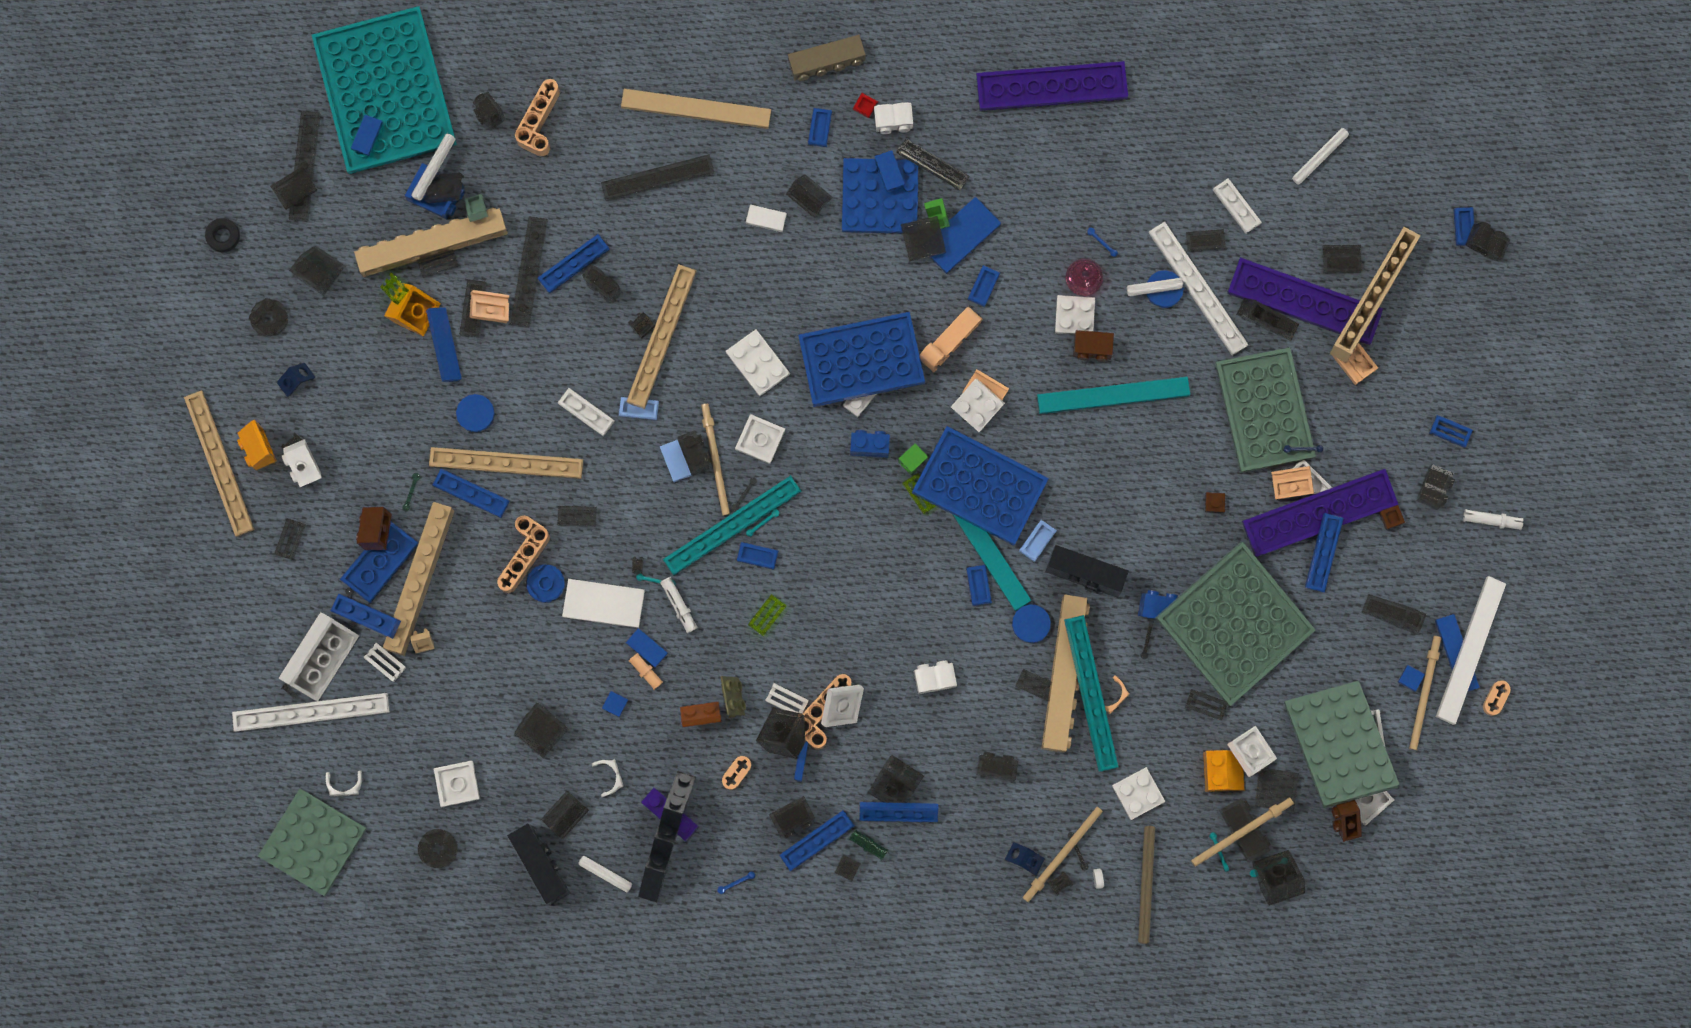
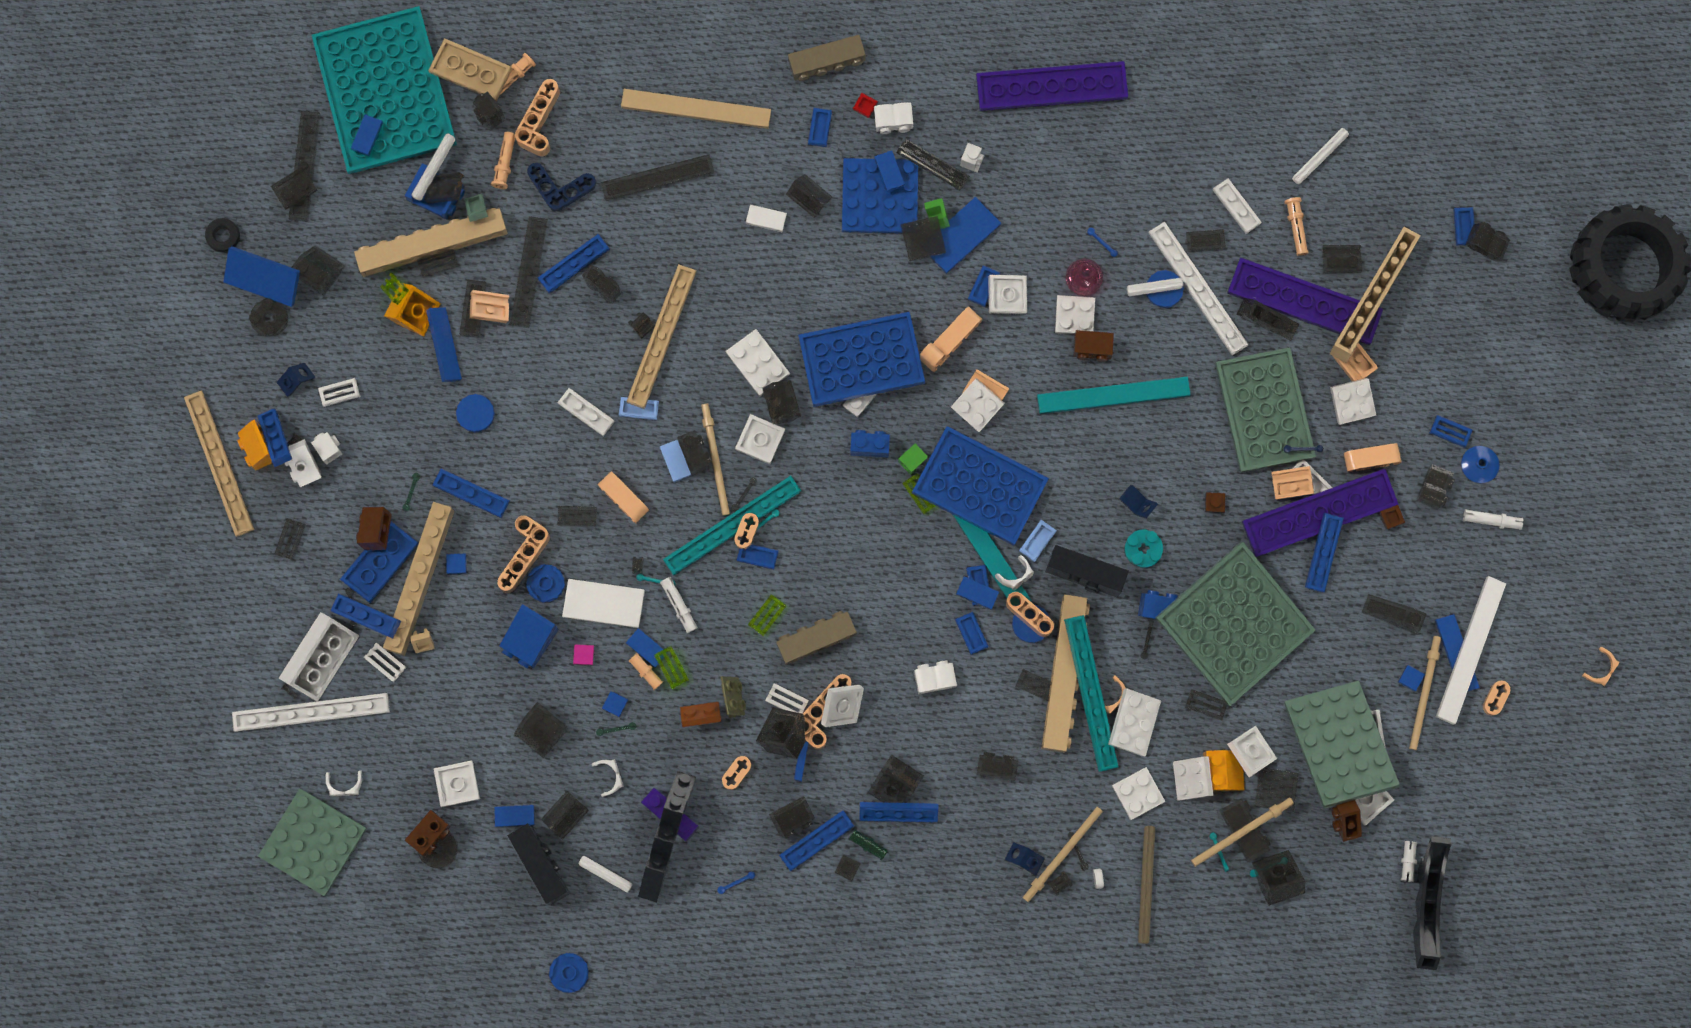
tan tile [429,447,583,479] -> none
none -> blue tile [223,246,300,307]
none -> blue tile [258,408,292,467]
none -> white brick [311,432,342,465]
none -> white tile [318,378,361,407]
none -> reddish brown brick [405,810,451,856]
none -> tan tile [428,38,512,102]
none -> blue tile [446,553,467,574]
none -> light nougat pin [491,132,515,190]
none -> light nougat pin [493,53,536,101]
none -> blue tile [494,805,535,827]
none -> blue slope [499,604,559,669]
none -> dark blue beam [527,163,596,211]
none -> blue tile [549,953,589,993]
none -> dark pink tile [573,645,594,665]
none -> clear green hinge [596,722,636,736]
none -> light nougat beam [597,471,649,524]
none -> clear neon green tile [654,646,689,689]
none -> light nougat beam [734,513,759,549]
none -> clear smoke brick [763,380,801,424]
none -> dark tan brick [776,611,857,665]
none -> blue tile [955,612,988,655]
none -> blue tile [956,576,999,610]
none -> white brick [960,143,984,173]
none -> white tile [988,275,1027,314]
none -> white cap [995,555,1034,590]
none -> light nougat beam [1006,592,1054,637]
none -> white plate [1108,689,1161,756]
none -> dark blue bracket [1119,485,1158,518]
none -> teal plate [1124,529,1163,568]
none -> white plate [1173,756,1213,801]
none -> light nougat pin [1284,197,1308,256]
none -> white plate [1330,378,1376,425]
none -> light nougat beam [1344,443,1402,472]
none -> white pin [1401,841,1417,882]
none -> black arch [1413,836,1451,970]
none -> blue dish [1461,446,1500,483]
none -> black tyre [1569,204,1691,322]
none -> light nougat cap [1582,647,1619,686]

